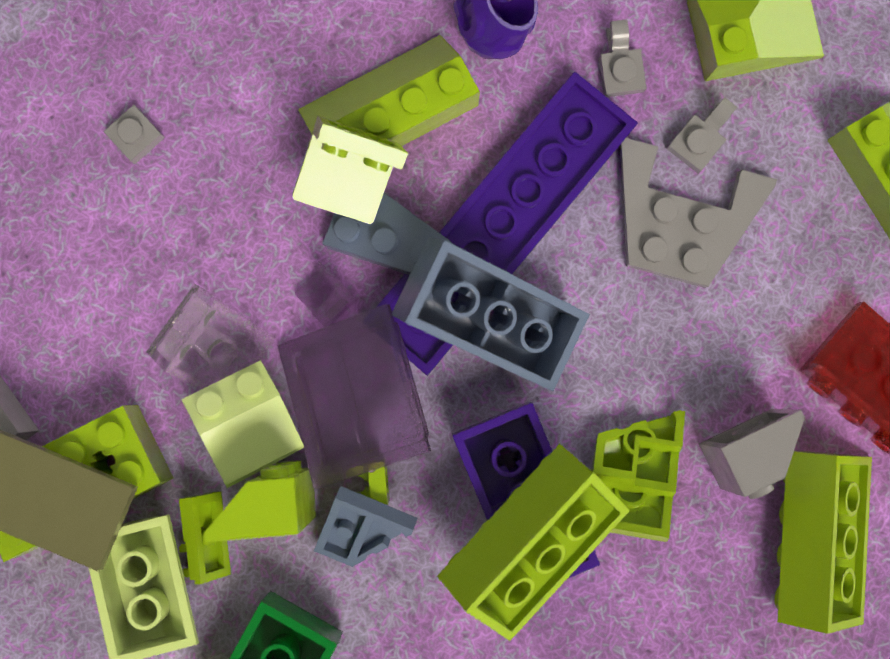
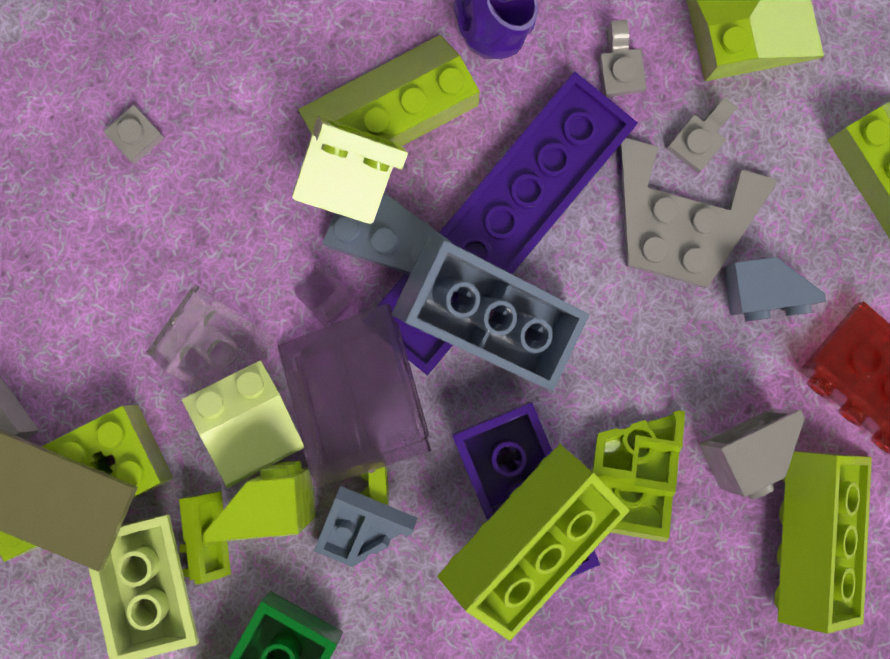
none -> sand blue slope [724,257,826,322]

